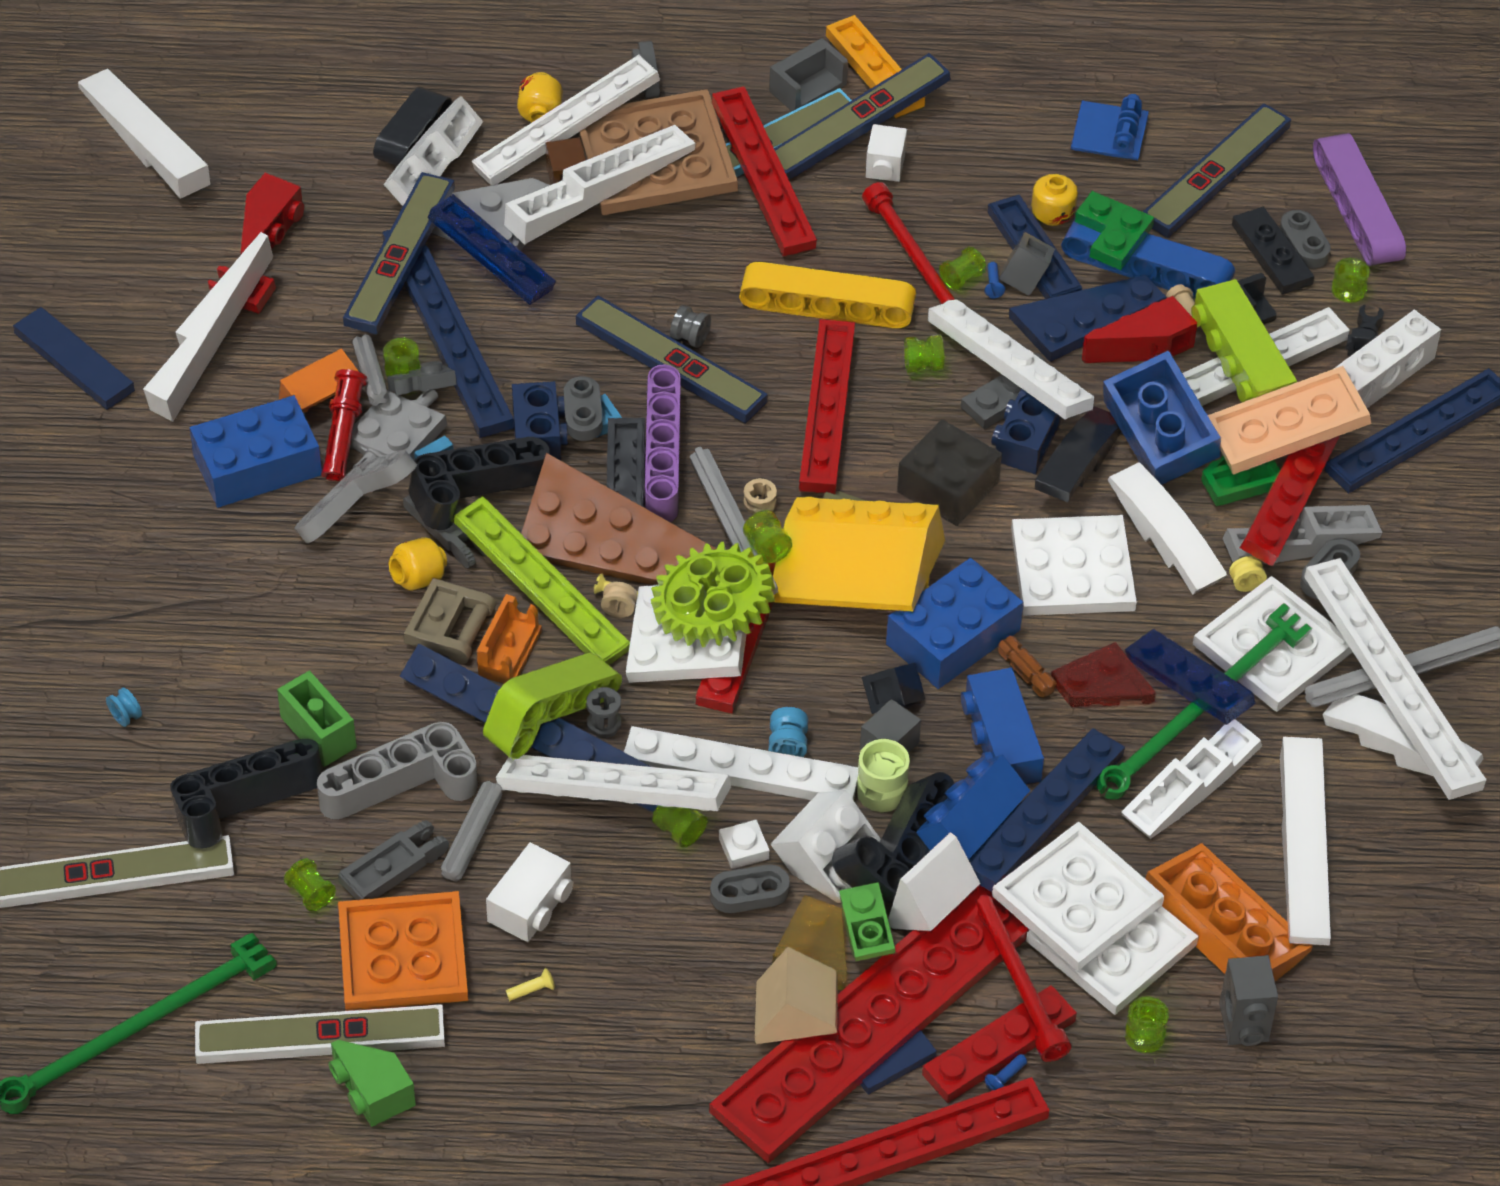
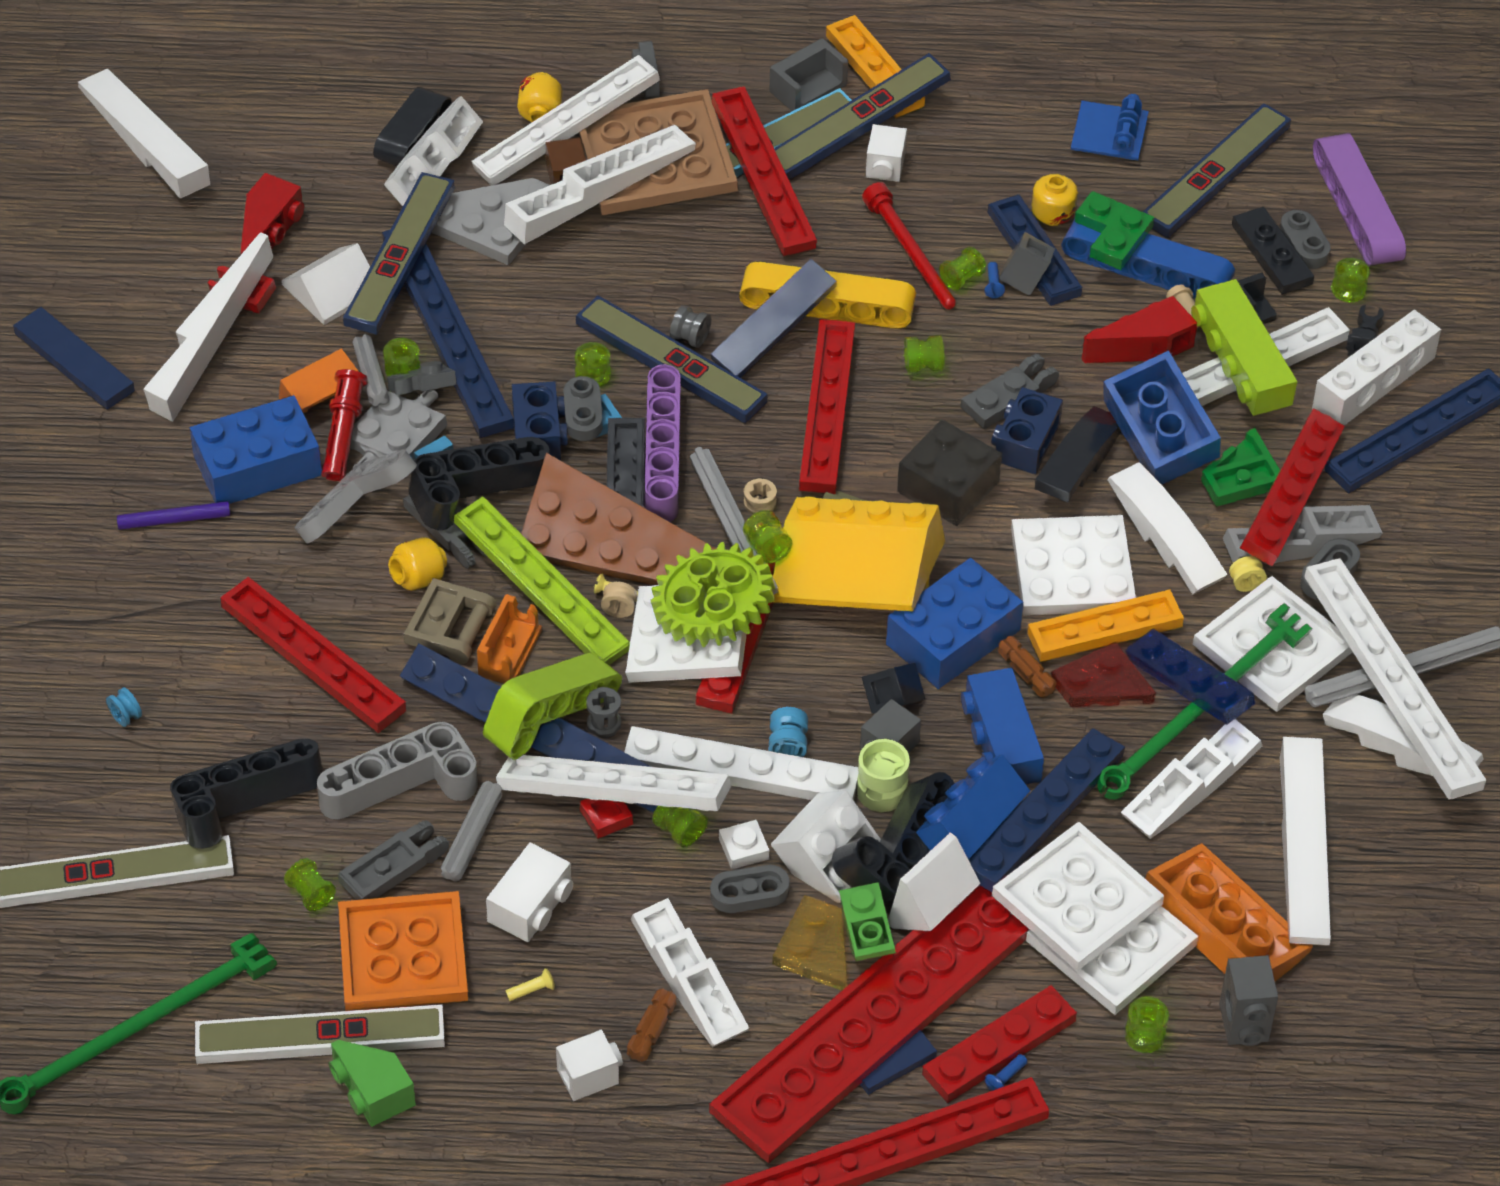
bright green brick [277,670,357,767] -> none
clear blue plate [427,194,556,305] -> none
tan slope [755,947,838,1044] -> none
white plate [928,299,1094,419] -> none
red piece [977,895,1072,1062] -> none
dark blue wing [1009,275,1166,362] -> none
light nougat plate [1208,366,1372,475] -> none
none -> dark purple bar [117,501,230,530]
none -> red plate [220,576,407,733]
none -> white slope [282,243,370,325]
none -> white brick [556,1030,623,1101]
none -> clear neon green wheel [575,342,611,387]
none -> red plate [580,798,633,839]
none -> dark orange axle [627,988,676,1062]
none -> white slope [631,898,749,1048]
none -> tile [711,259,837,378]
none -> light orange plate [1027,589,1184,662]

